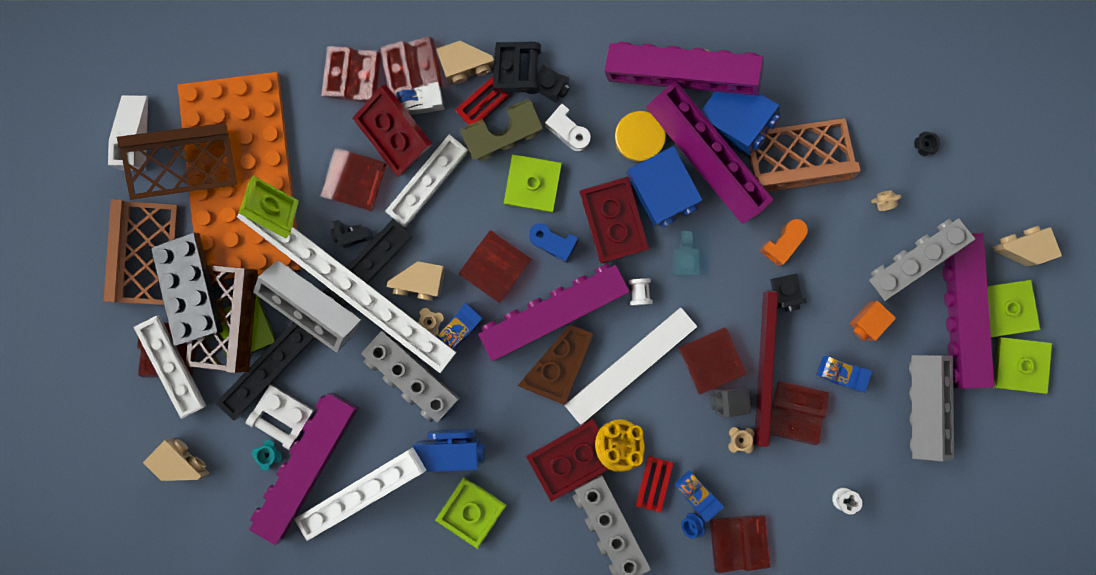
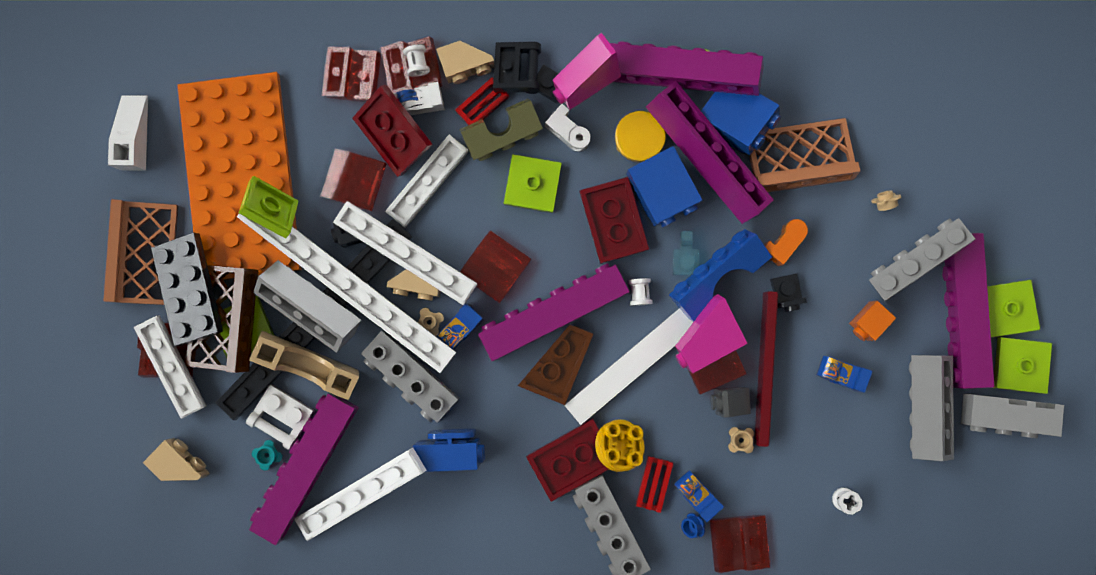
reddish brown fence [117,123,237,200] -> none
lime plate [435,476,507,549] -> none
blue leg [529,223,578,263] -> none
clear red slope [770,381,829,445] -> none
black plate [914,132,940,156] -> none
tan slope [992,225,1062,267] -> none
none -> tan arch [249,331,359,400]
none -> white tile [333,201,478,305]
none -> white bush [403,45,430,77]
none -> dark pink slope [553,33,621,110]
none -> blue arch [669,229,772,322]
none -> dark pink slope [675,294,748,374]
none -> light grey wedge [961,394,1064,438]

